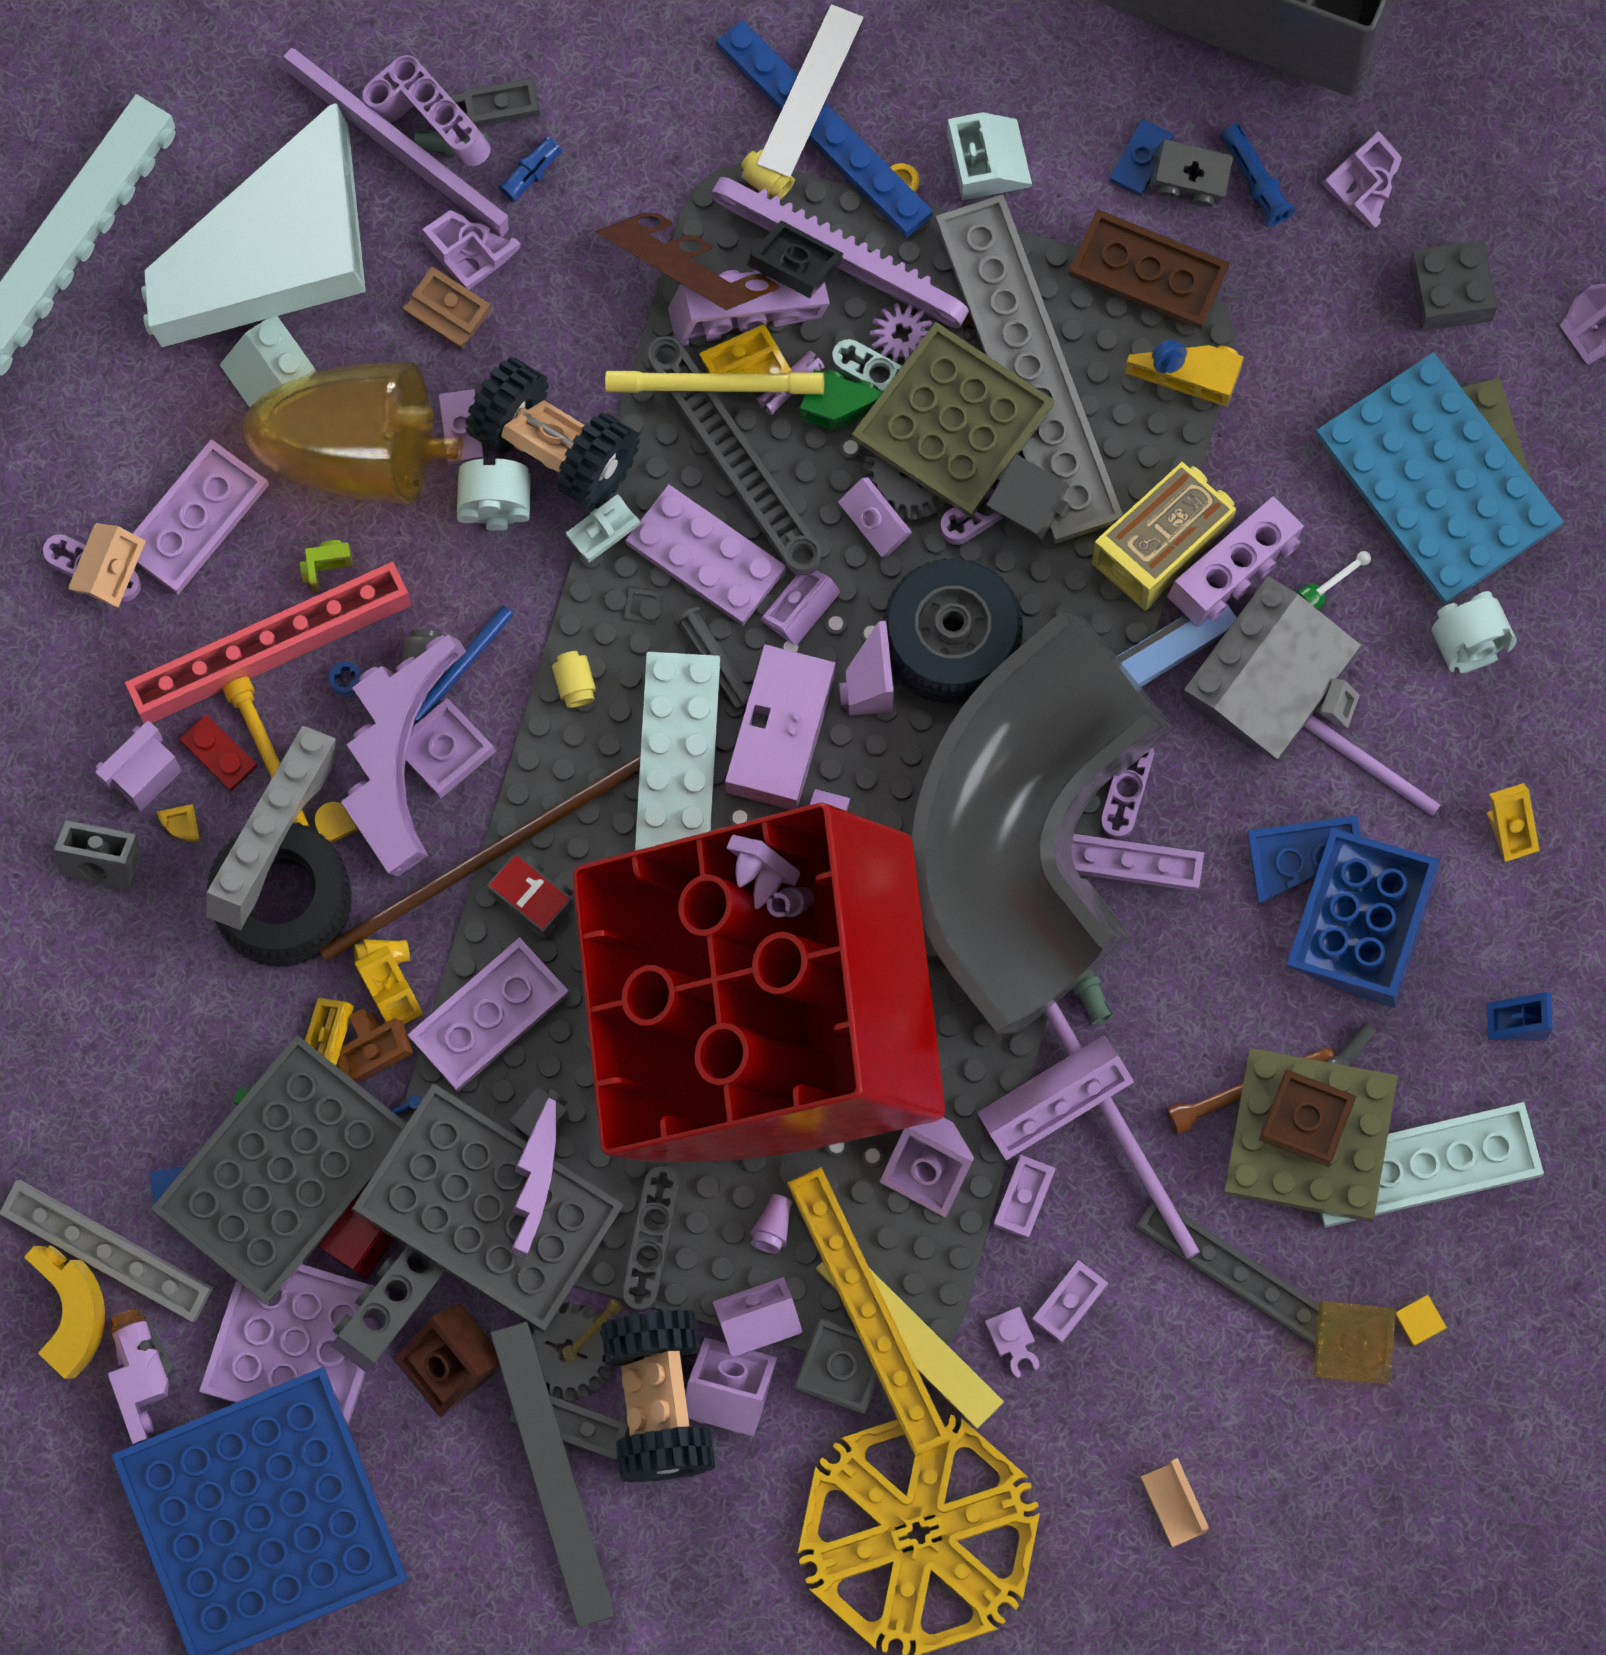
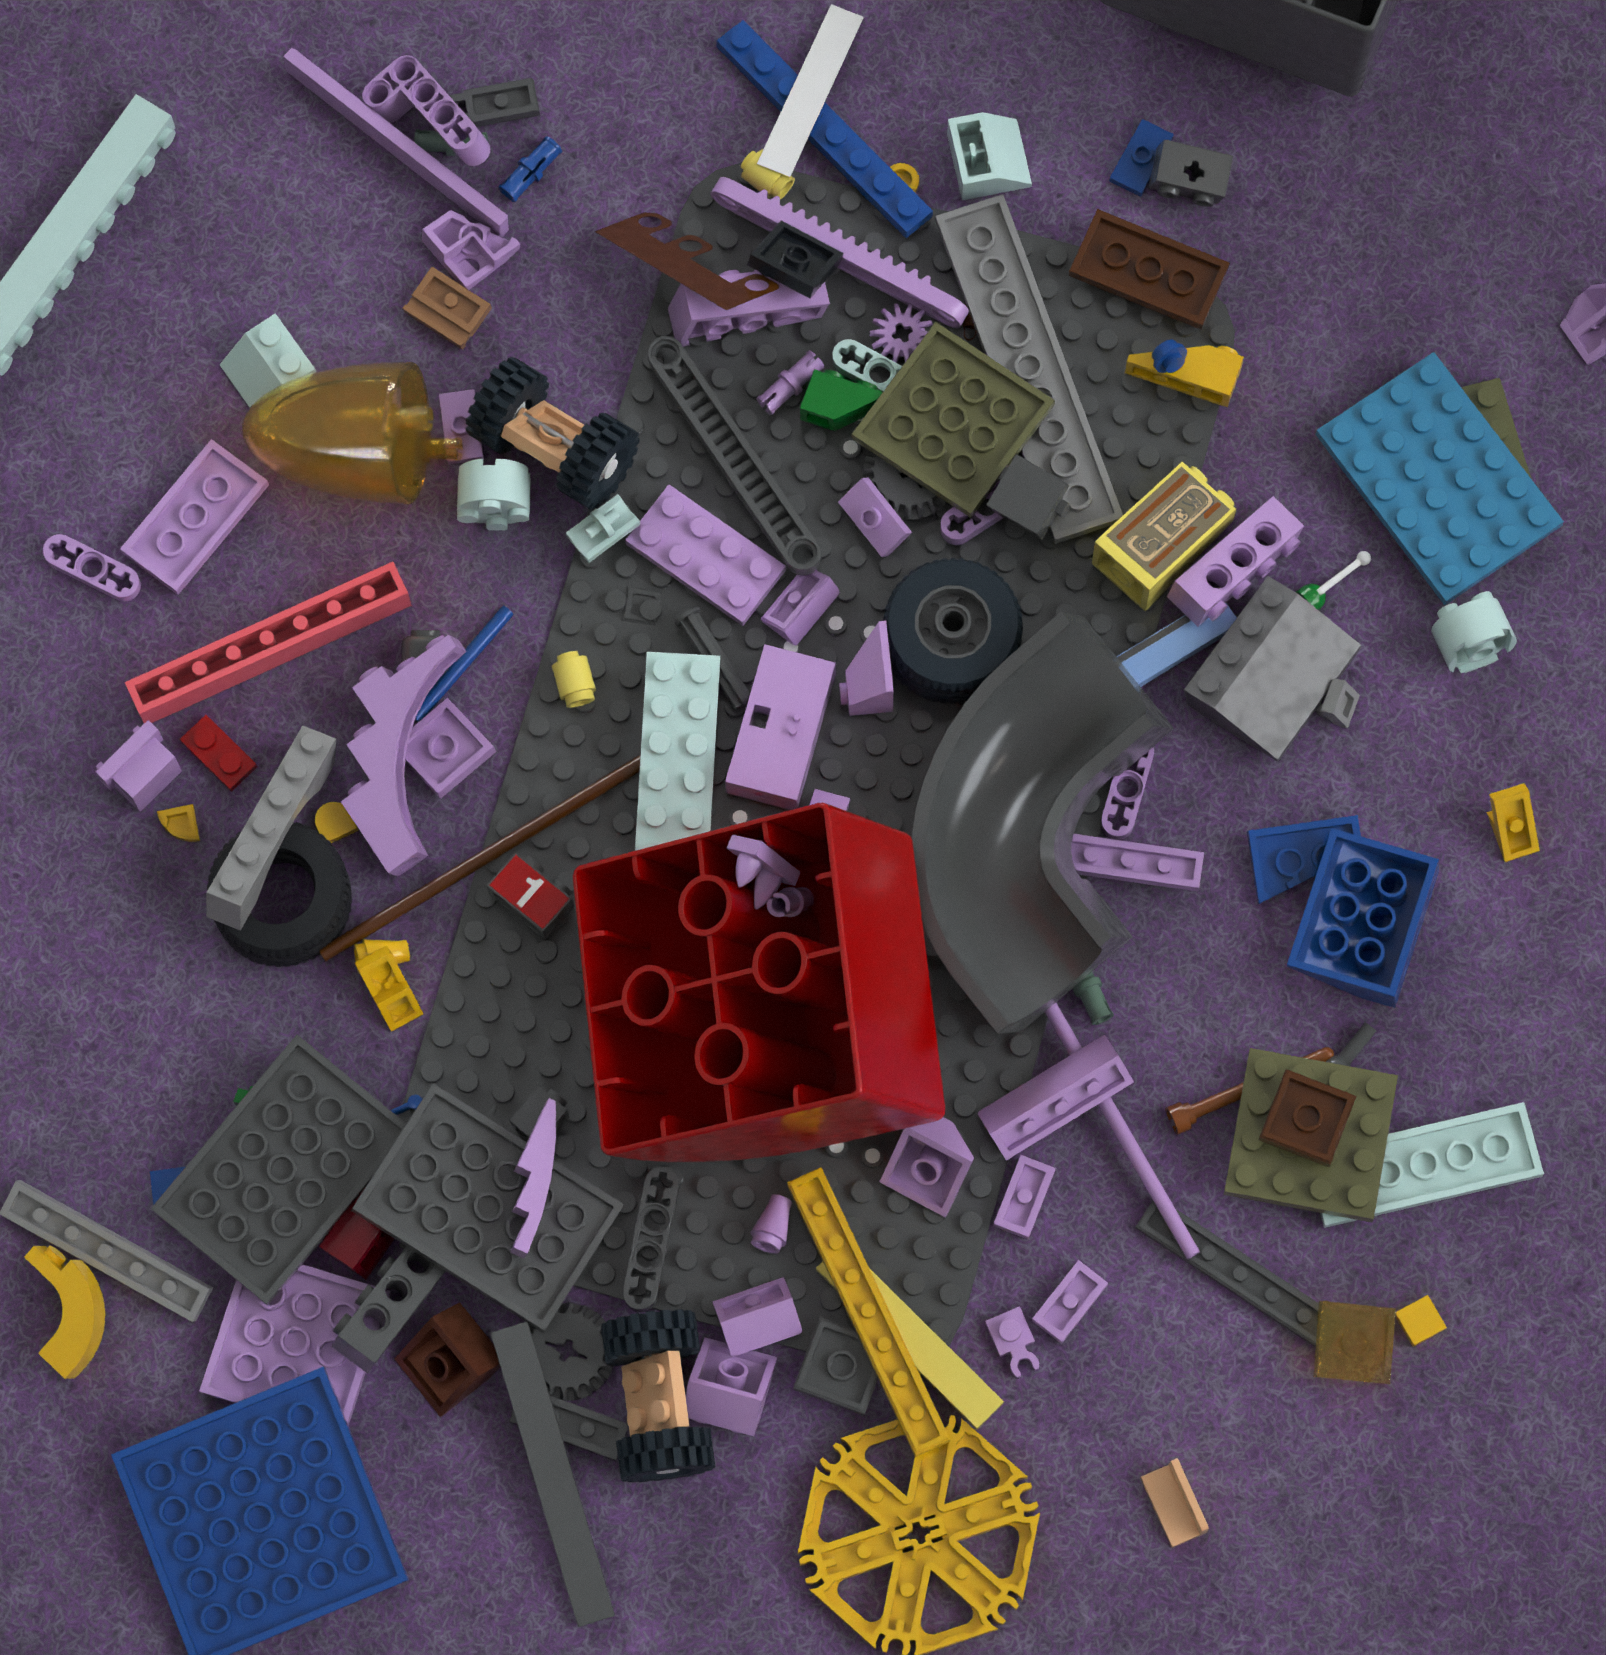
dark grey brick [54,820,141,889] -> none
light nougat panel [68,523,146,608] -> none
lavender plate [108,1309,174,1445] -> none
light aqua slope [141,103,366,347] -> none
yellow piece [222,676,310,827] -> none
lime bracket [300,540,353,593] -> none
yellow tile [305,998,354,1066] -> none
blue bush [329,661,361,697] -> none
dark orange plate [338,1008,413,1084] -> none
lavender plate [407,937,569,1092] -> none
clear yellow hinge [562,1299,622,1362] -> none
light yellow piece [605,371,824,395] -> none
yellow wing [699,324,792,374] -> none
blue pin [1220,124,1296,227] -> none
lavender piece [1304,715,1441,817] -> none
lavender slope [1321,131,1402,230] -> none
dark grey brick [1409,240,1497,331] -> none
blue slope [1487,992,1553,1040] -> none

